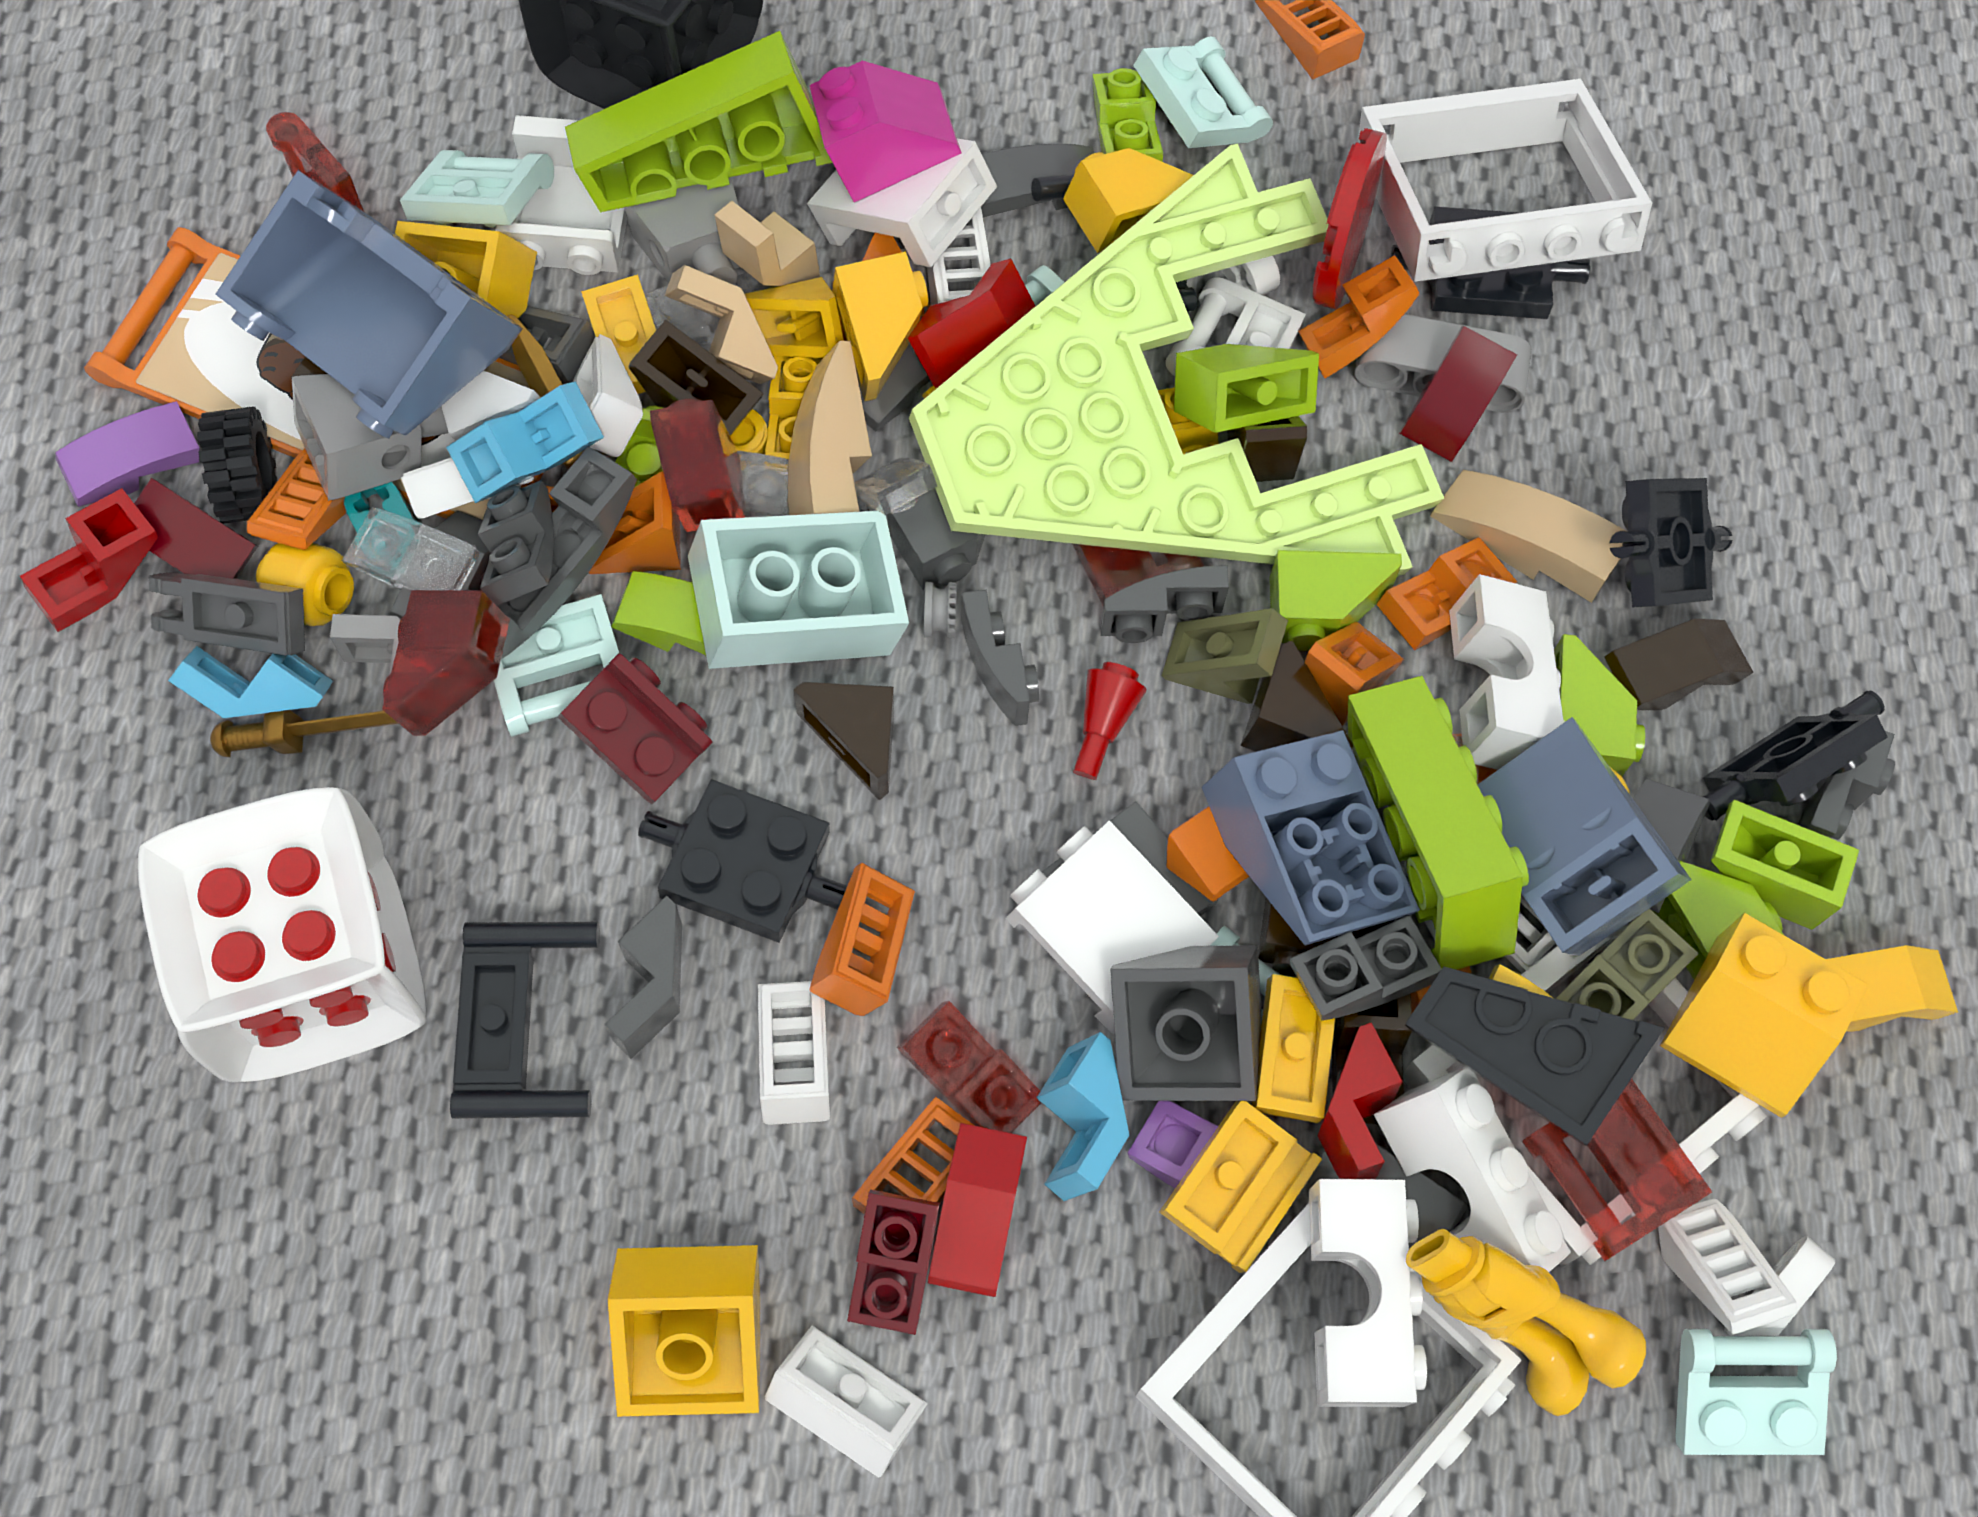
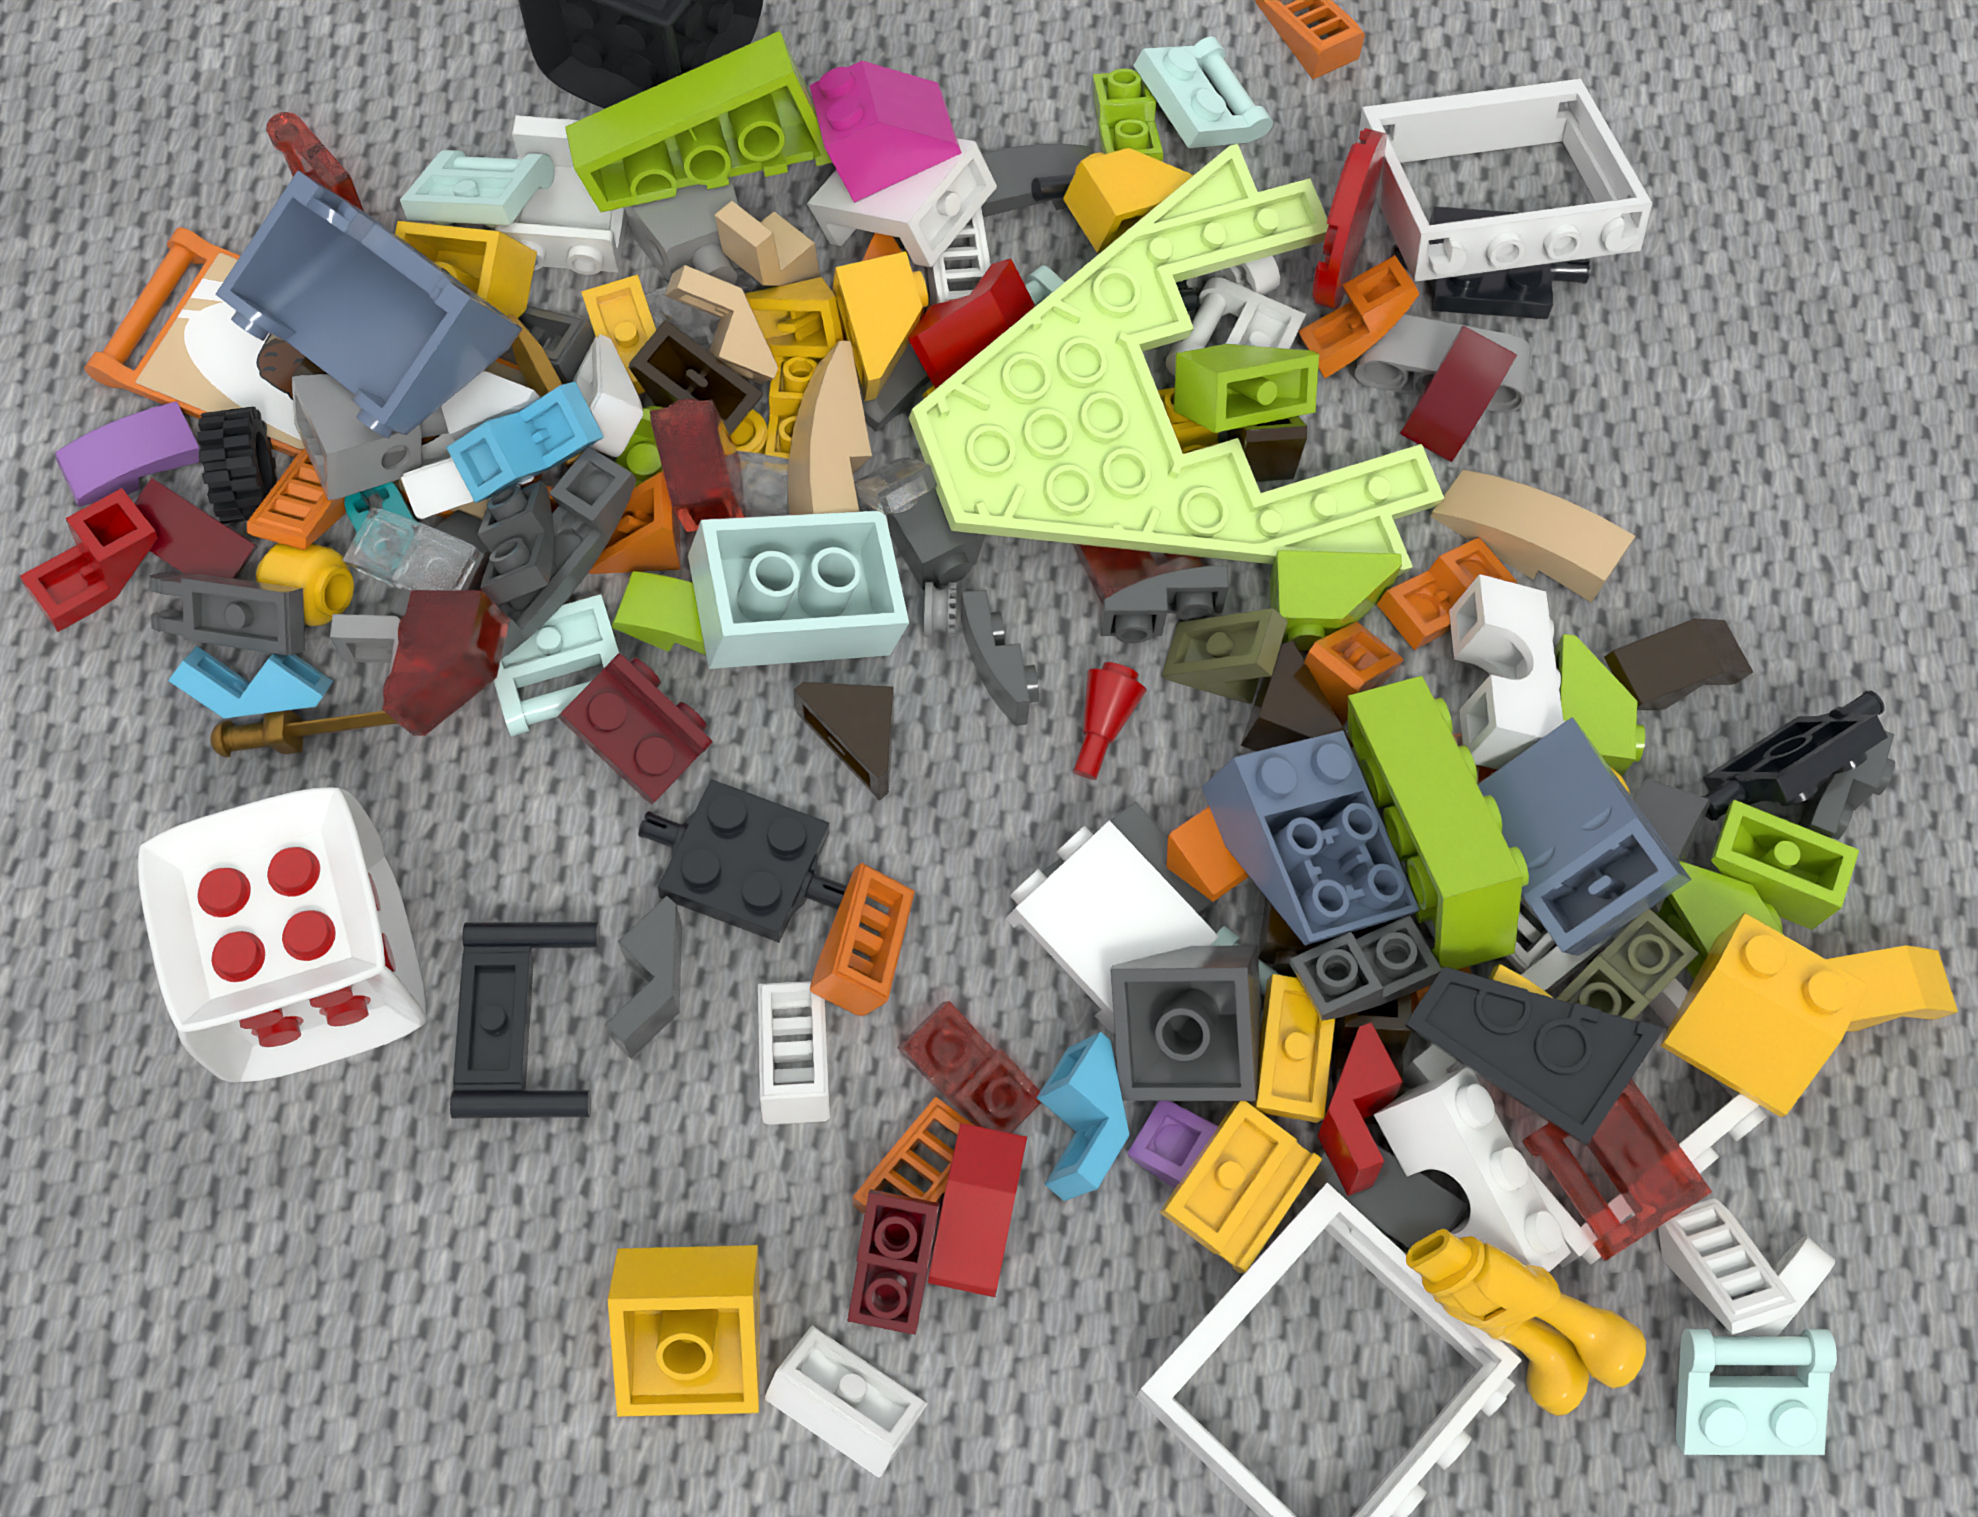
white arch [1309,1179,1427,1407] -> none
black plate [1609,478,1733,608] -> none

